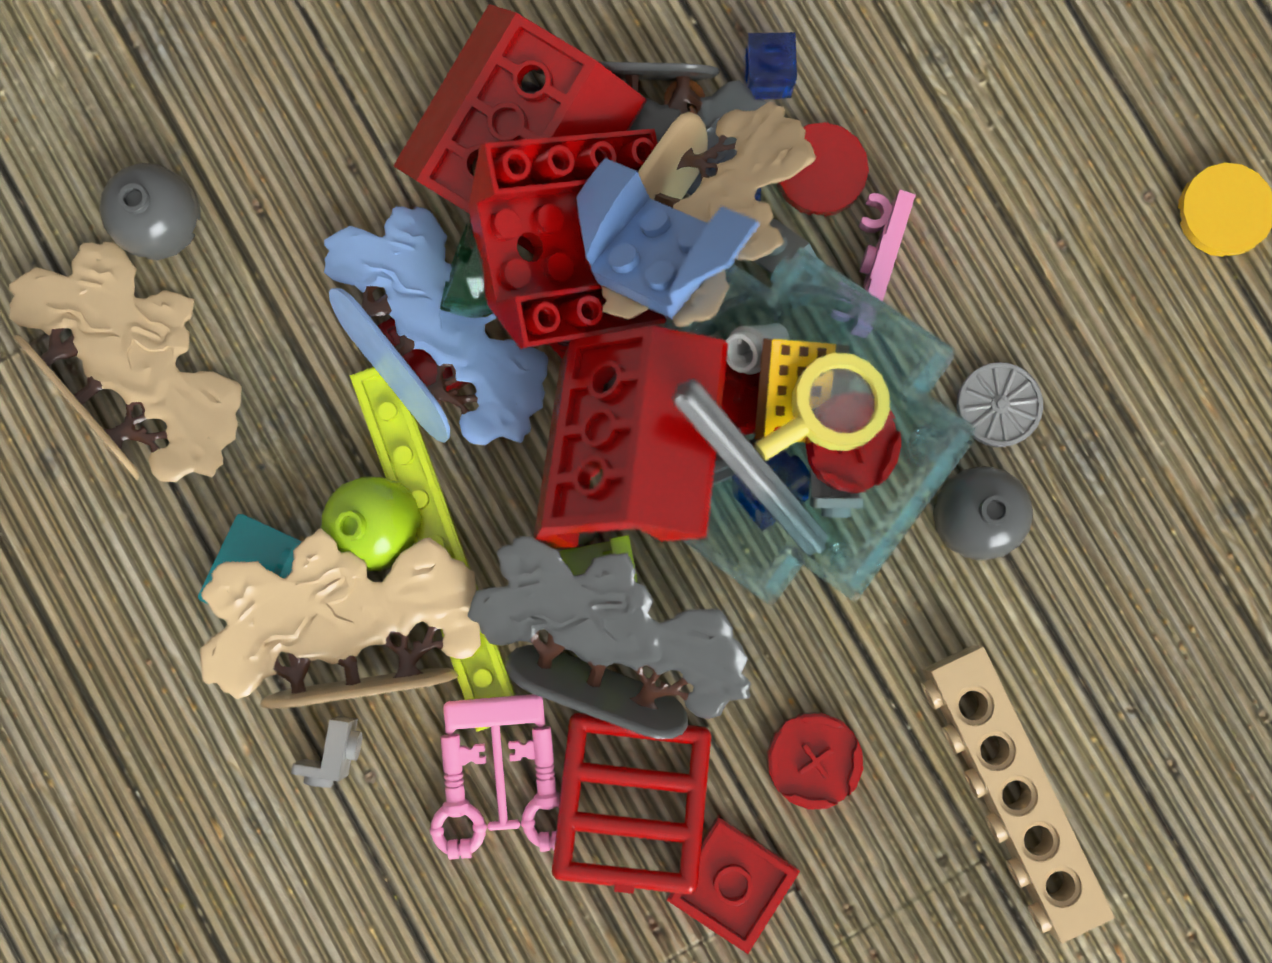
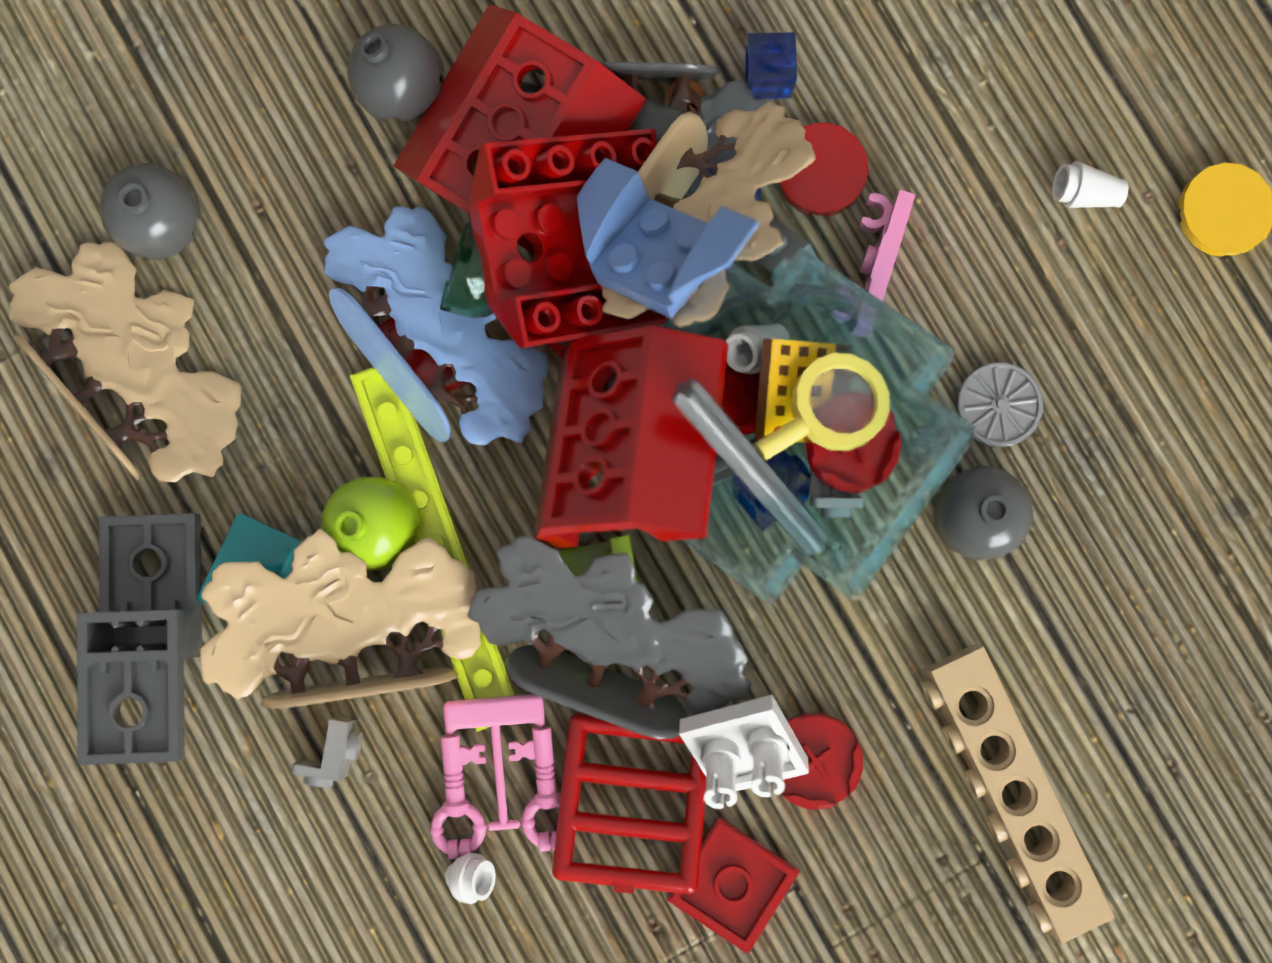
none -> dark grey bracket [77,513,202,765]
none -> dark grey cylinder [347,23,444,122]
none -> white plate [445,853,496,904]
none -> white plate [679,695,809,808]
none -> white cone [1052,161,1128,208]

